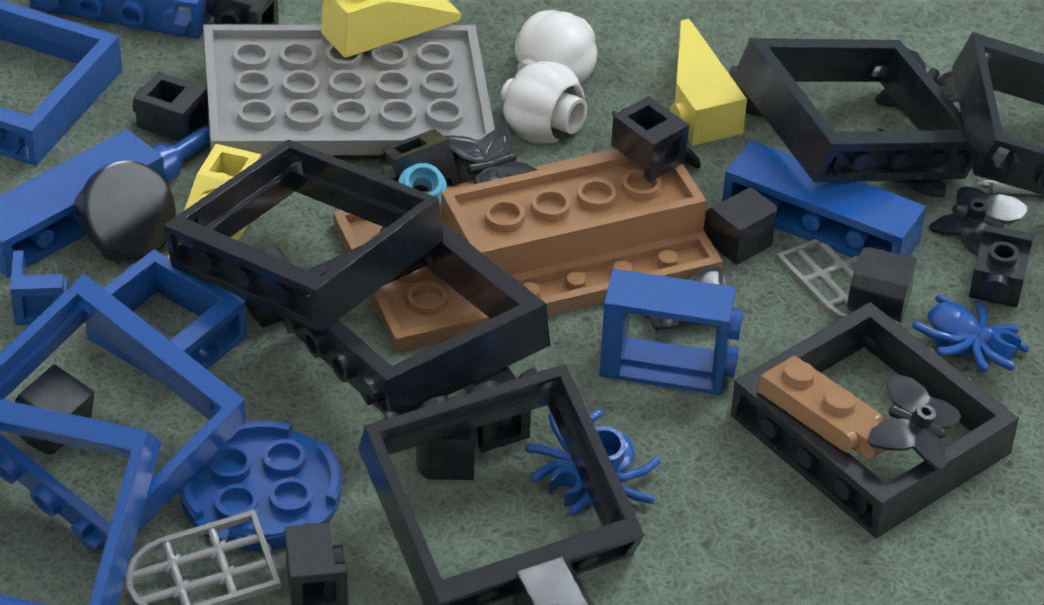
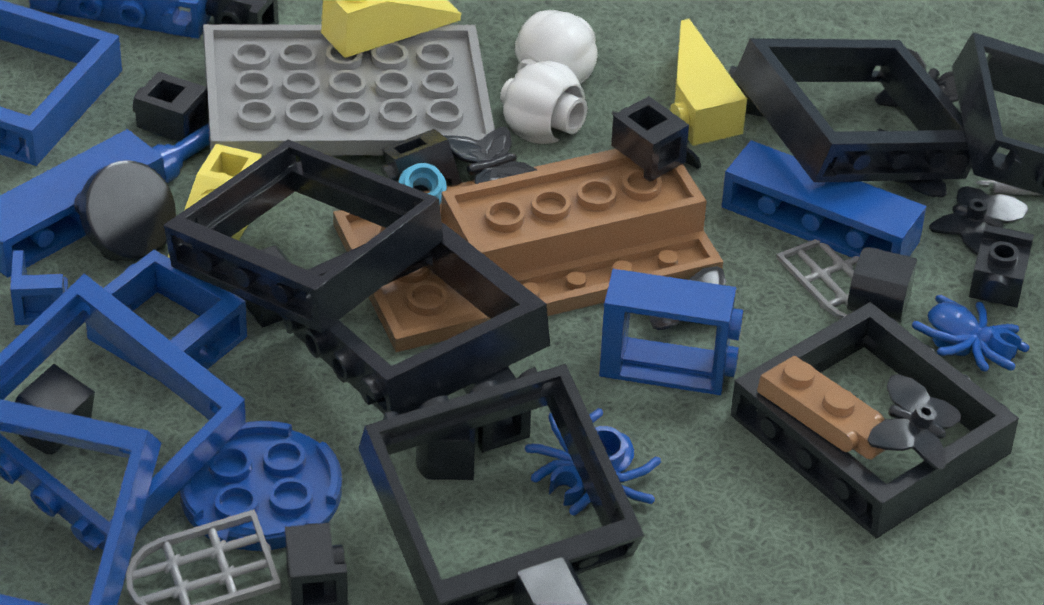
black piece [704,187,777,265] -> none

